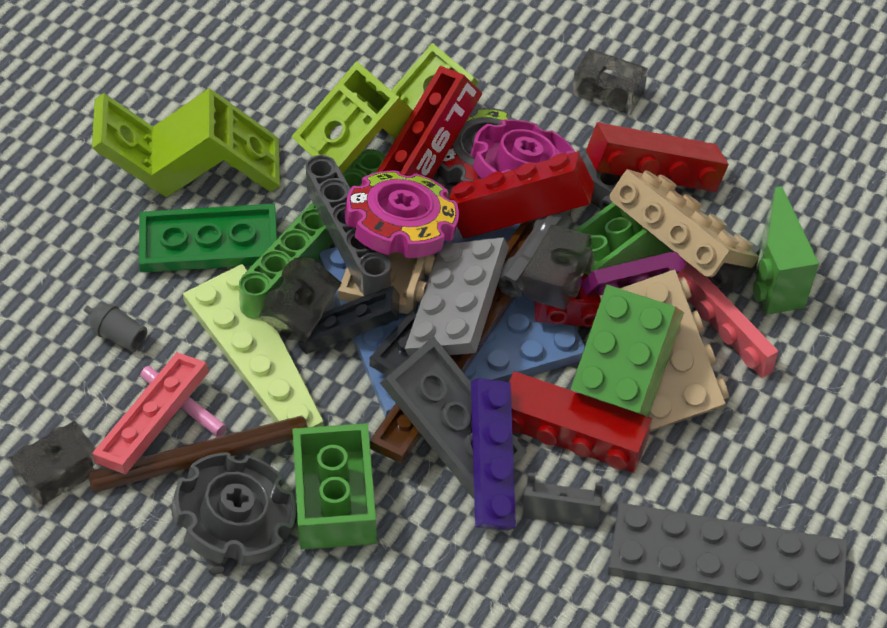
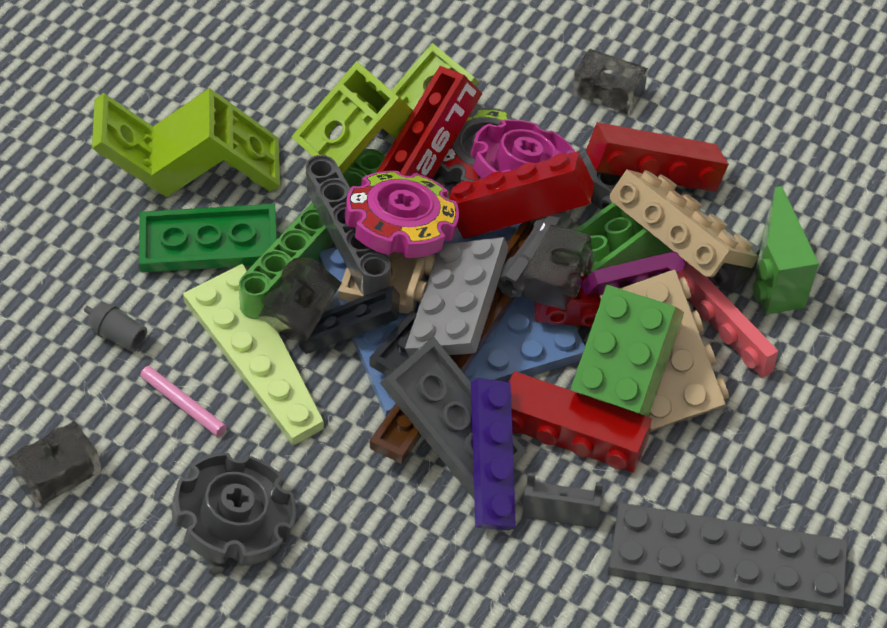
reddish brown axle [89,415,308,492] -> none
coral plate [92,352,209,475] -> none
bright green brick [293,423,377,550] -> none

